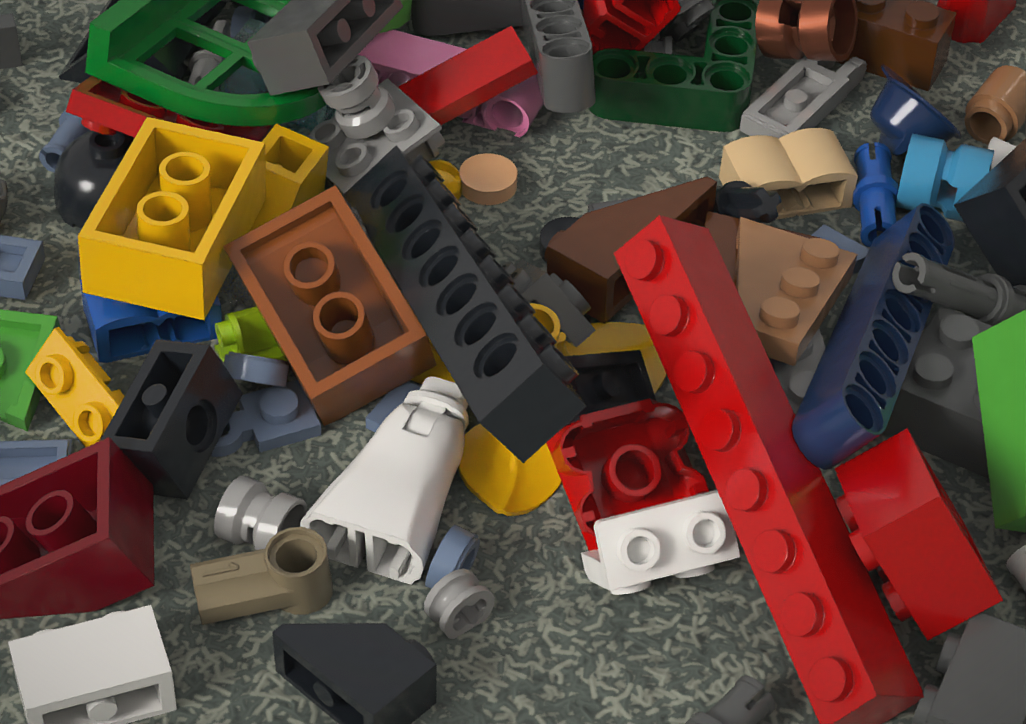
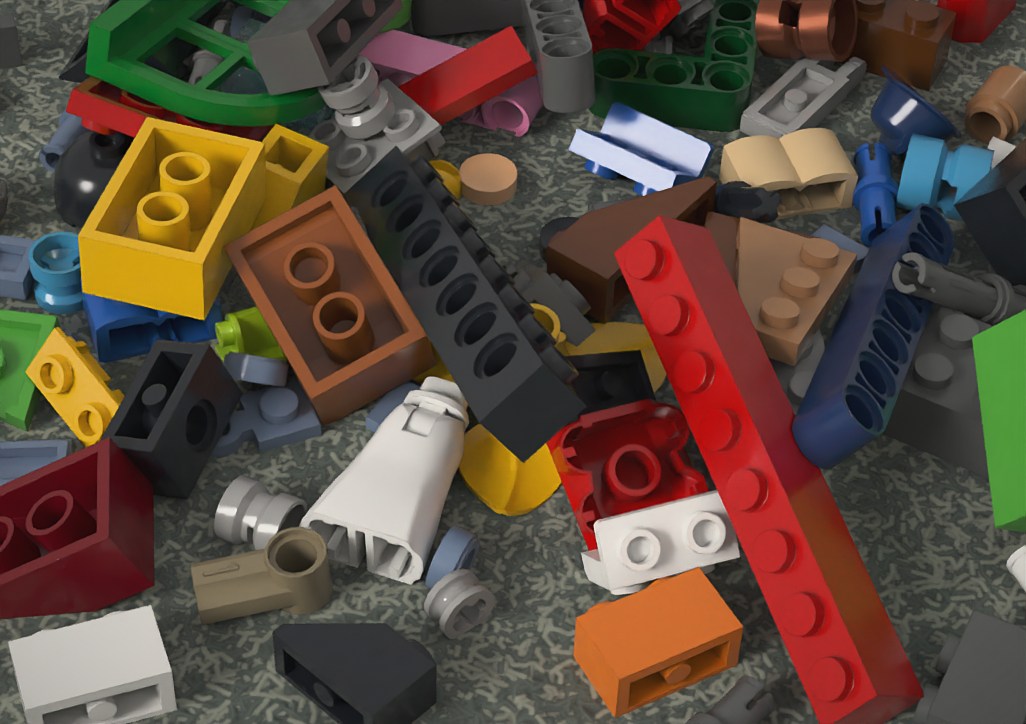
red brick [834,428,1003,641] -> none
none -> dark azure wheel [28,232,83,314]
none -> bracket [568,102,714,196]
none -> orange brick [573,567,743,718]

